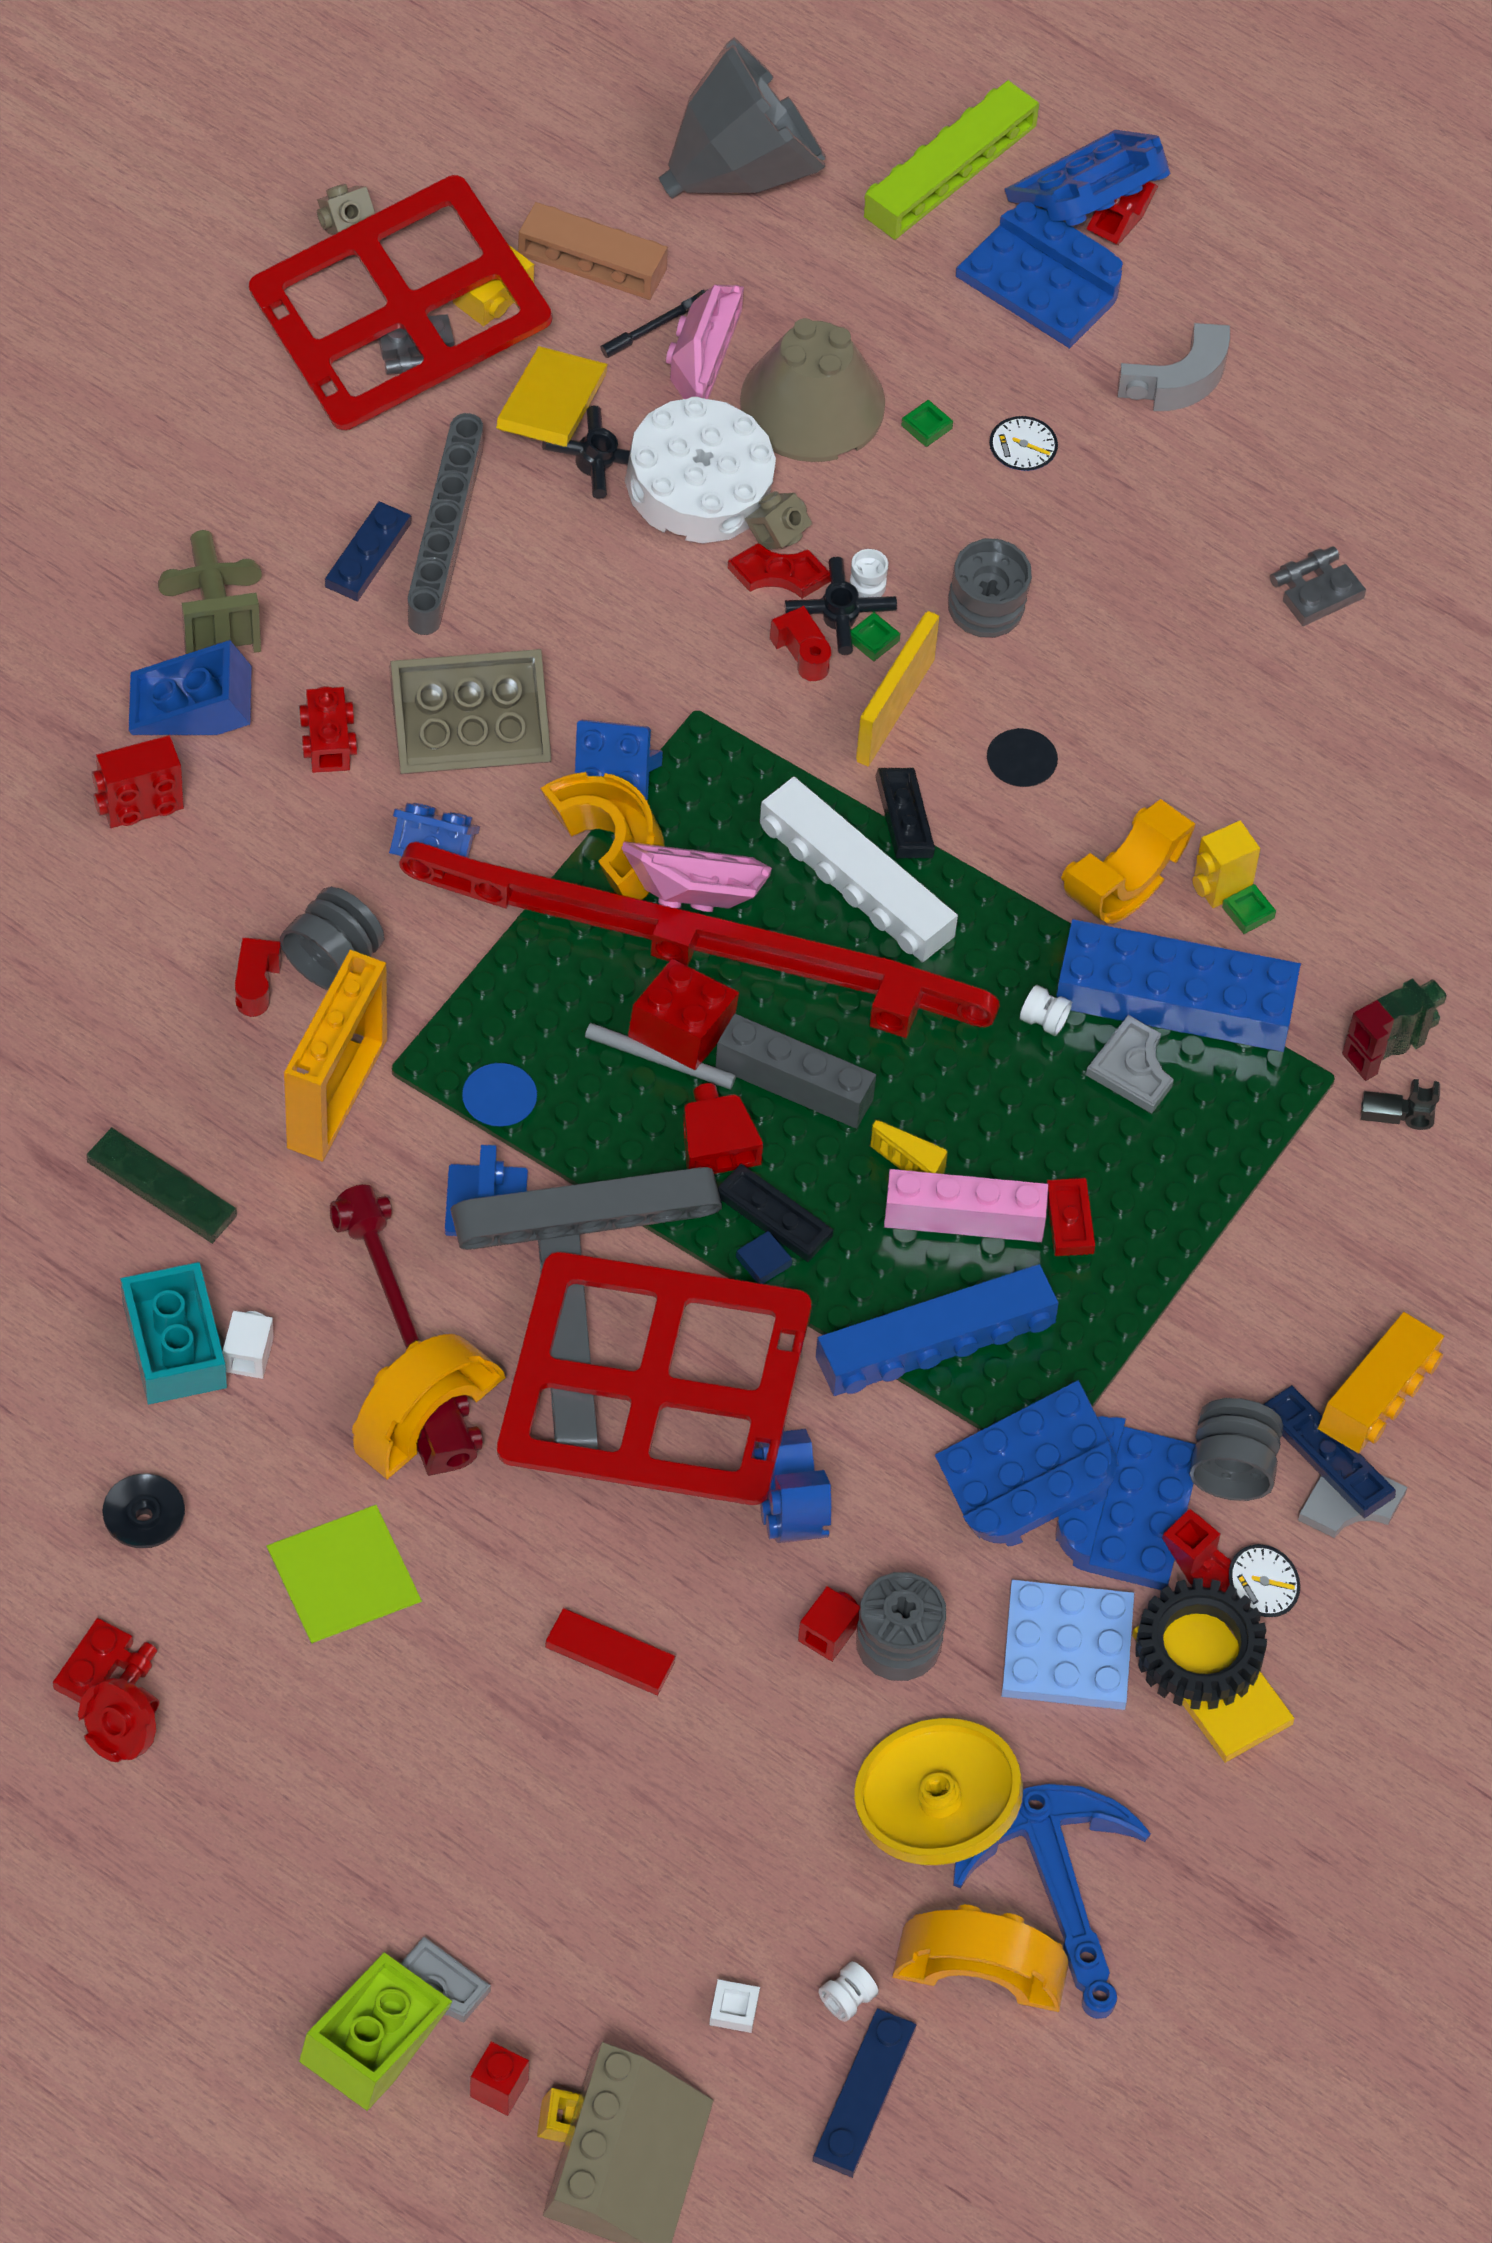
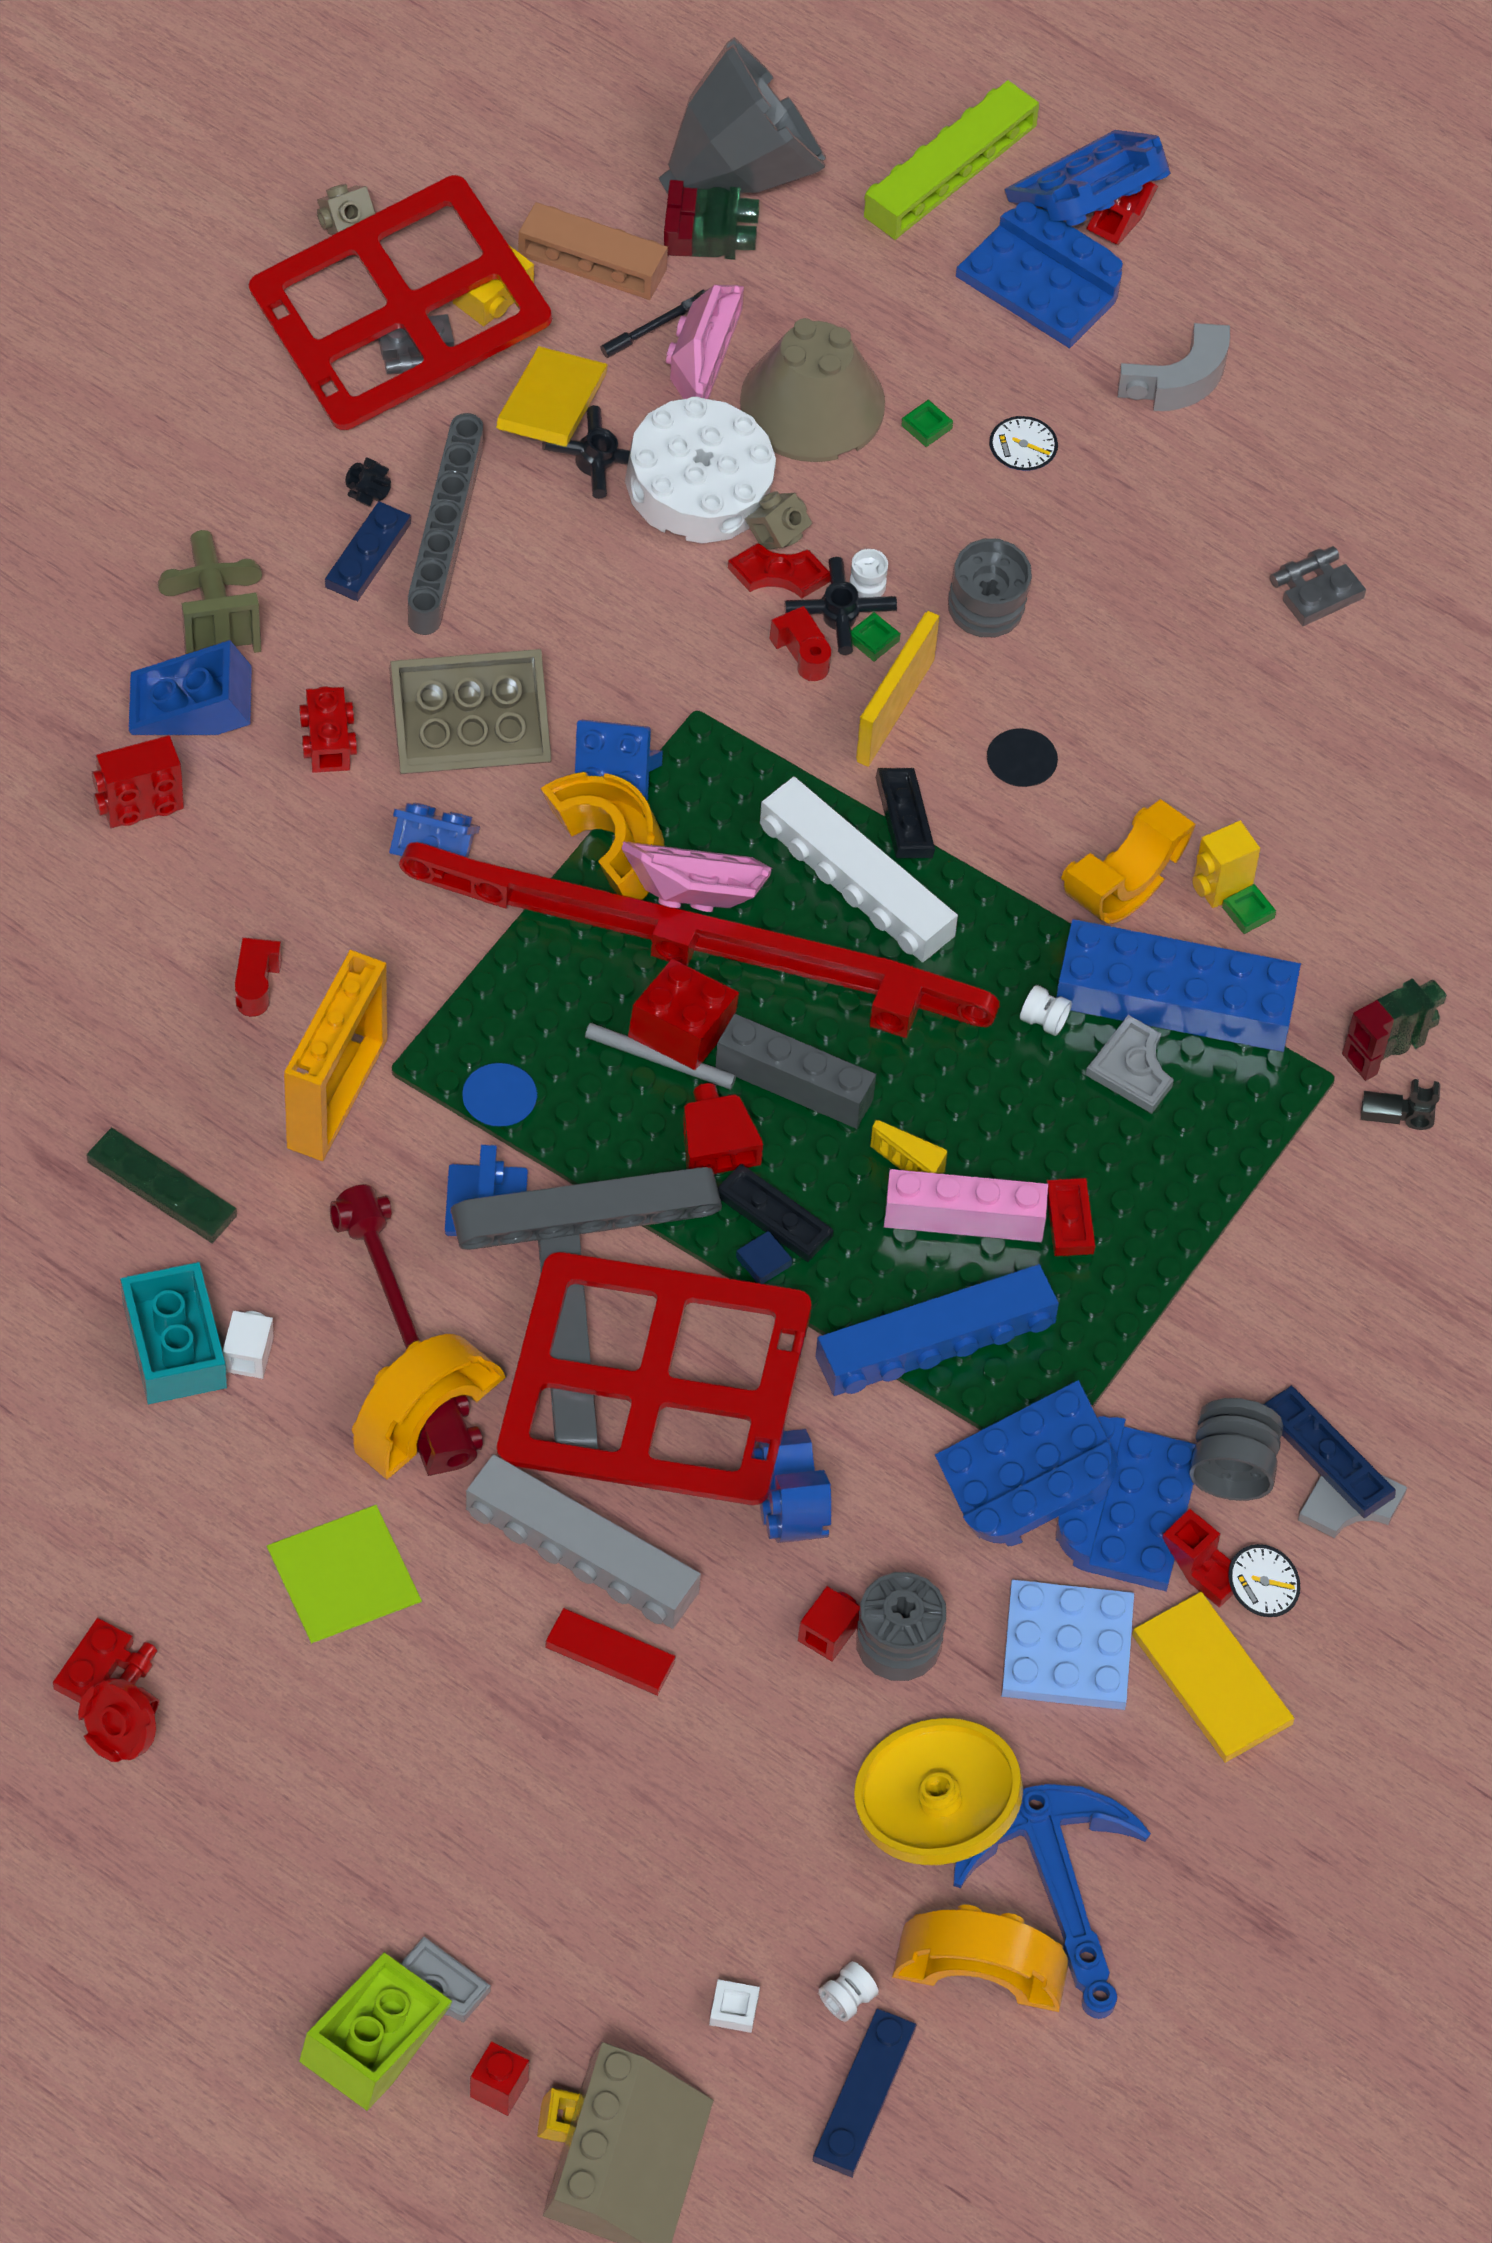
black dish [102,1474,185,1548] -> none
dark grey wheel [280,886,385,990] -> none
black tyre [1135,1578,1267,1710] -> none
light orange brick [1318,1312,1445,1454] -> none
none -> black gear [345,457,391,507]
none -> light grey brick [466,1454,701,1629]
none -> clear green hips [664,180,759,260]

